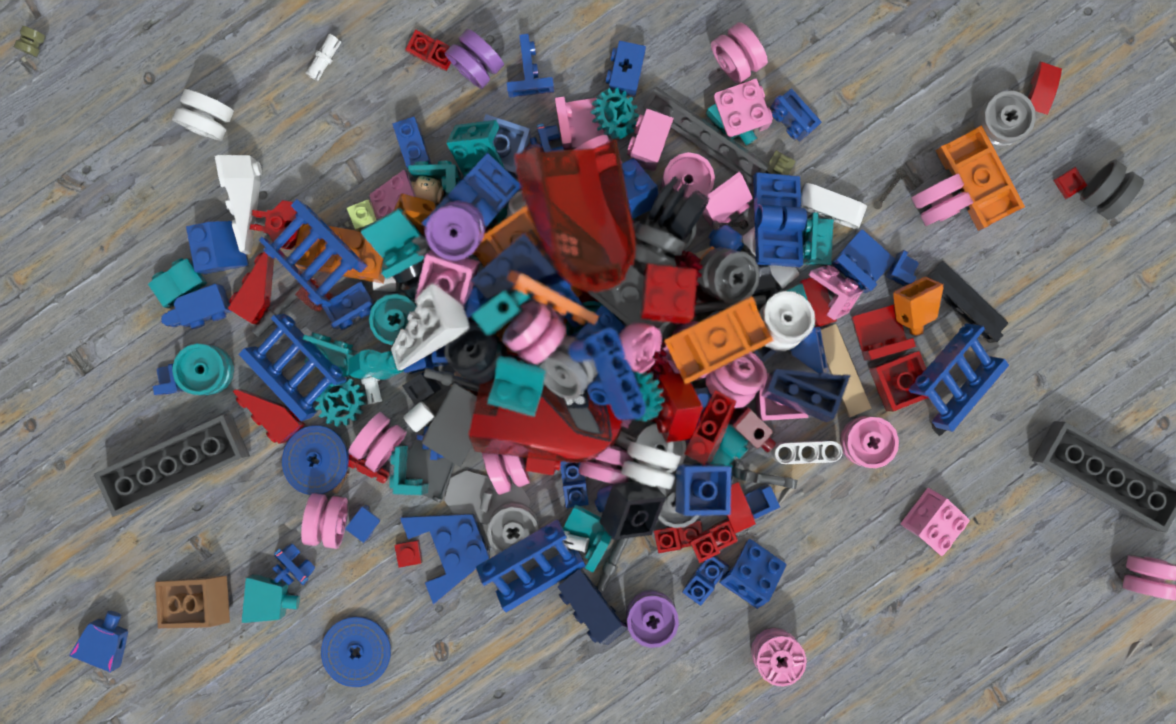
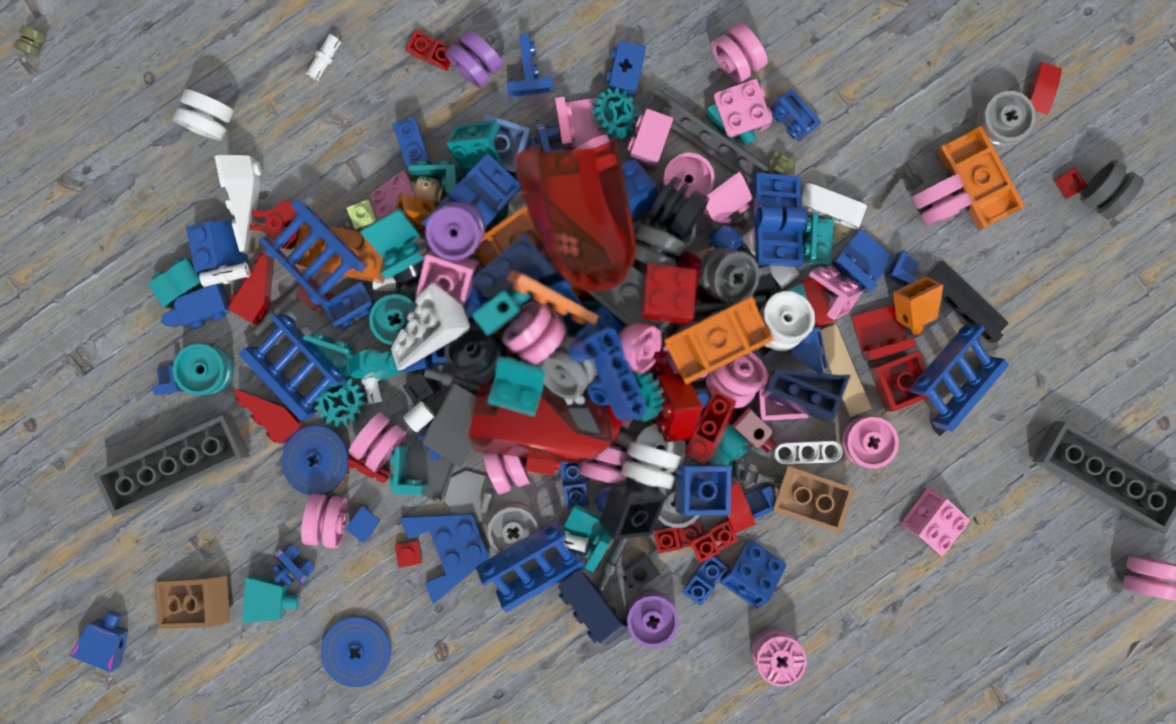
none -> white pin [199,262,251,287]
none -> black brick [623,552,660,591]
none -> medium nougat slope [772,466,855,533]

